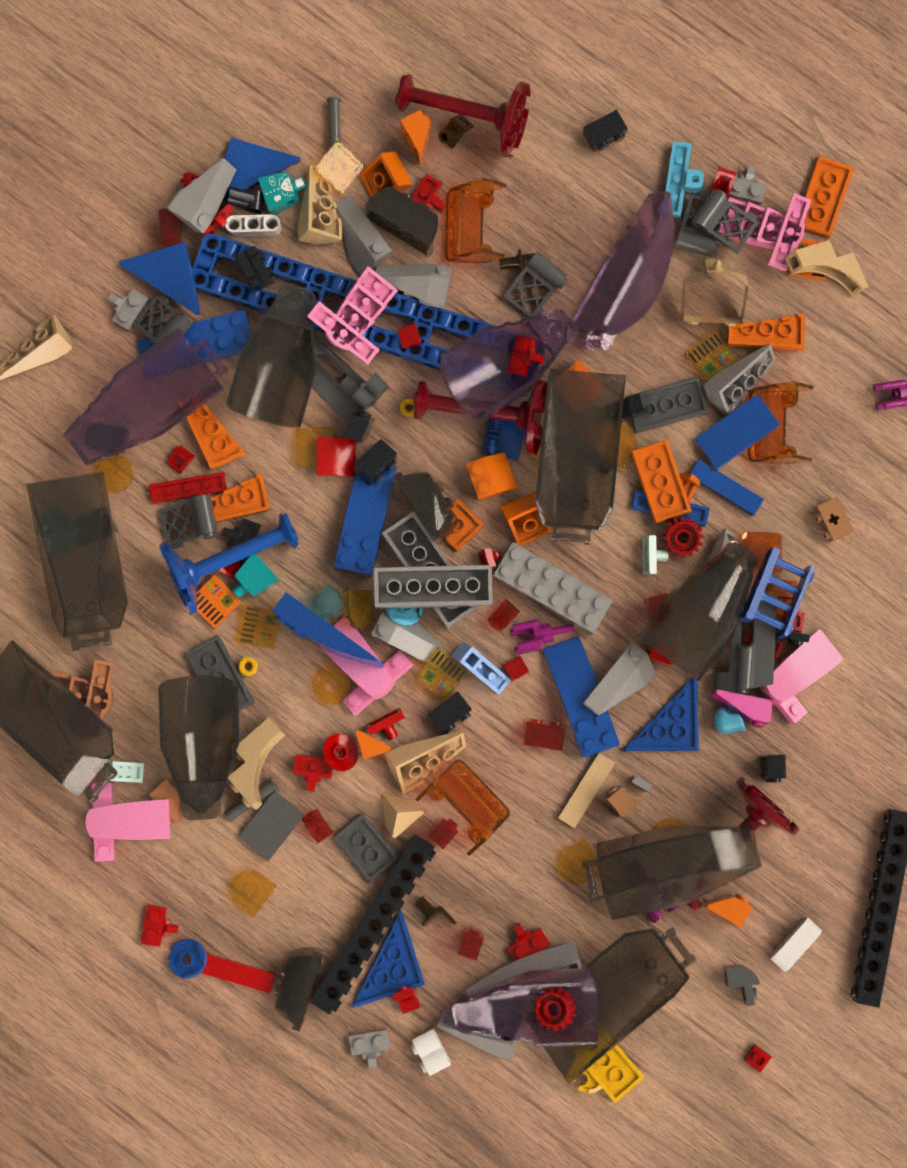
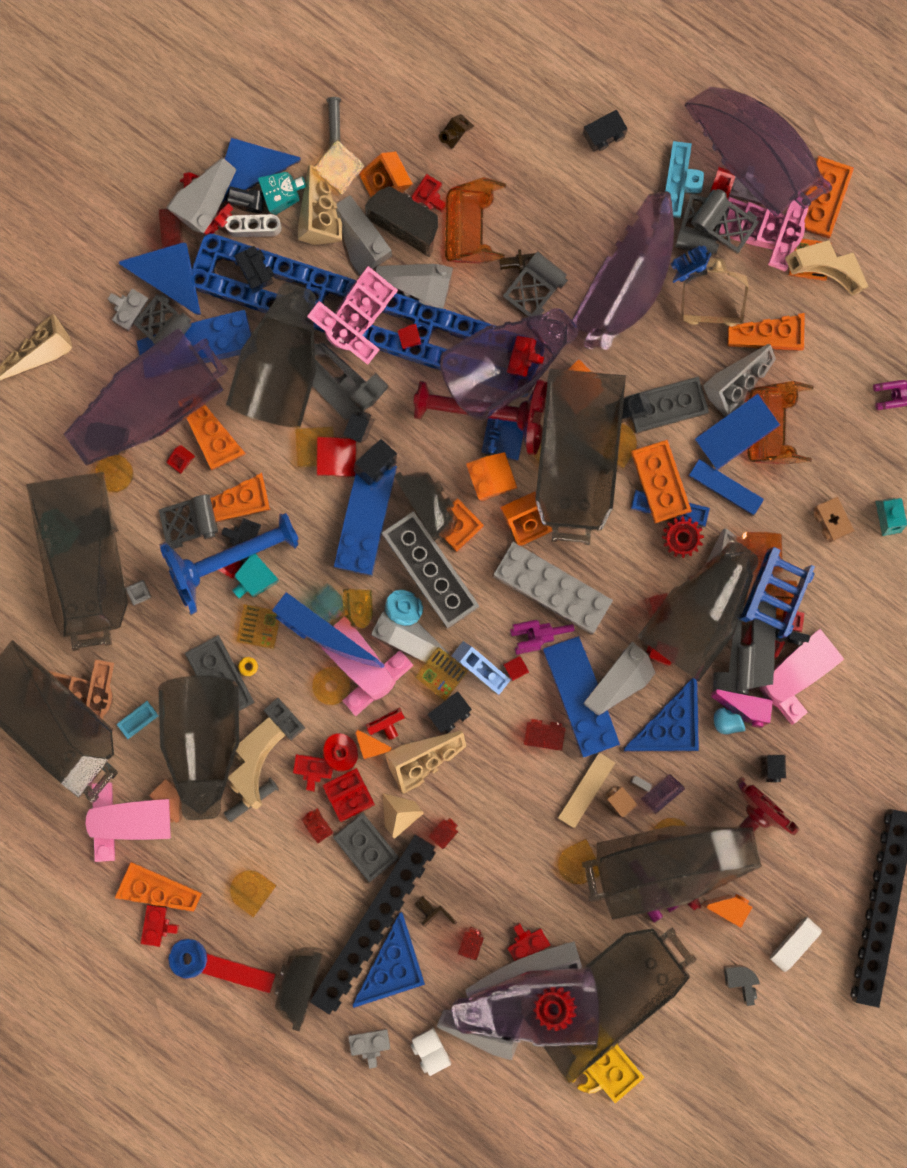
light aqua tile [106,761,144,783] -> none
red tile [149,472,227,504] -> none
orange tile [196,574,242,629] -> none
dark grey tile [238,791,305,861] -> none
light grey brick [374,565,493,609] -> none
red bracket [393,986,421,1014] -> none
dark red piece [395,74,531,158] -> none
orange slope [400,110,431,164] -> none
yellow plate [400,398,415,417] -> none
clear orange windscreen [415,759,510,856] -> none
red tile [478,547,502,568] -> none
clear red bracket [487,599,520,632] -> none
light aqua tile [642,535,669,576] -> none
orange tile [679,473,700,503] -> none
clear yellow tile [684,330,738,382] -> none
red tile [744,1044,772,1073] -> none
none -> orange wing [115,862,203,912]
none -> medium azure tile [116,701,159,739]
none -> light grey tile [126,580,152,606]
none -> dark grey slope [264,698,305,741]
none -> red slope [322,768,375,822]
none -> tile [641,774,685,814]
none -> blue hinge [671,245,711,283]
none -> windscreen [684,87,832,217]
none -> teal torso [875,497,907,536]

